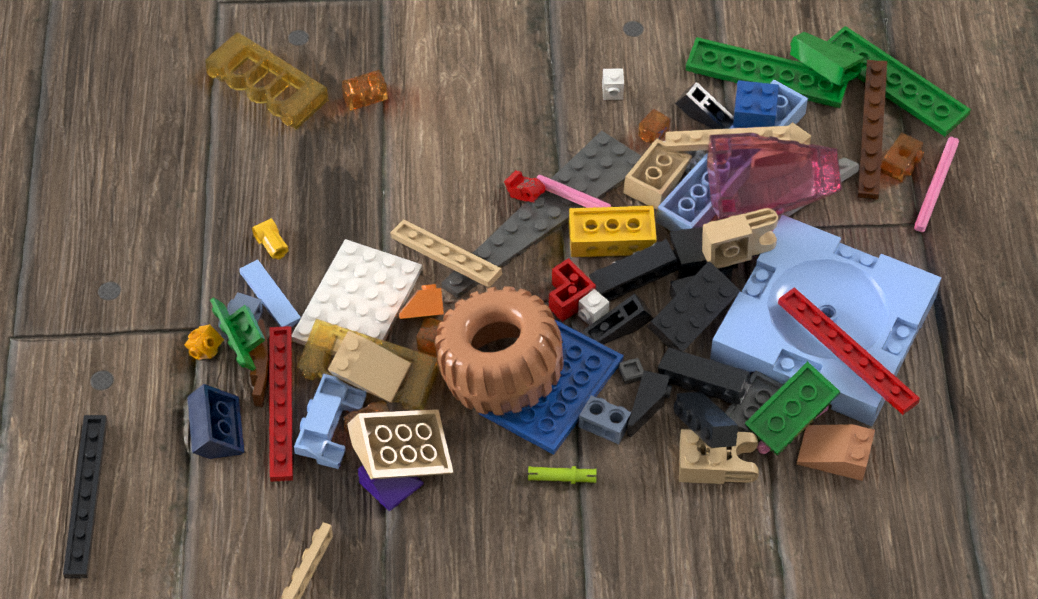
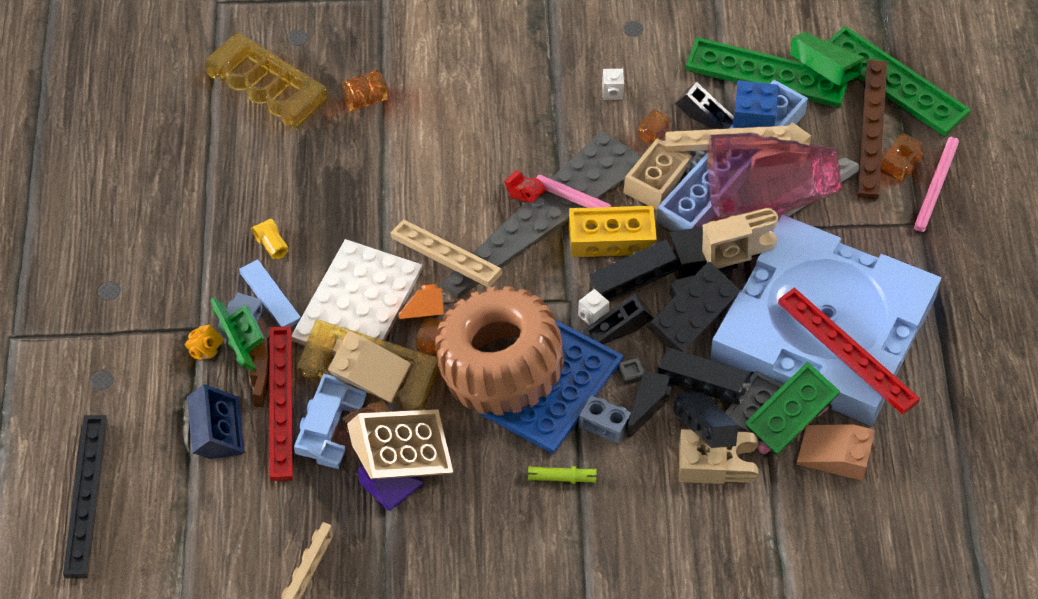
red brick [549,258,596,322] -> none

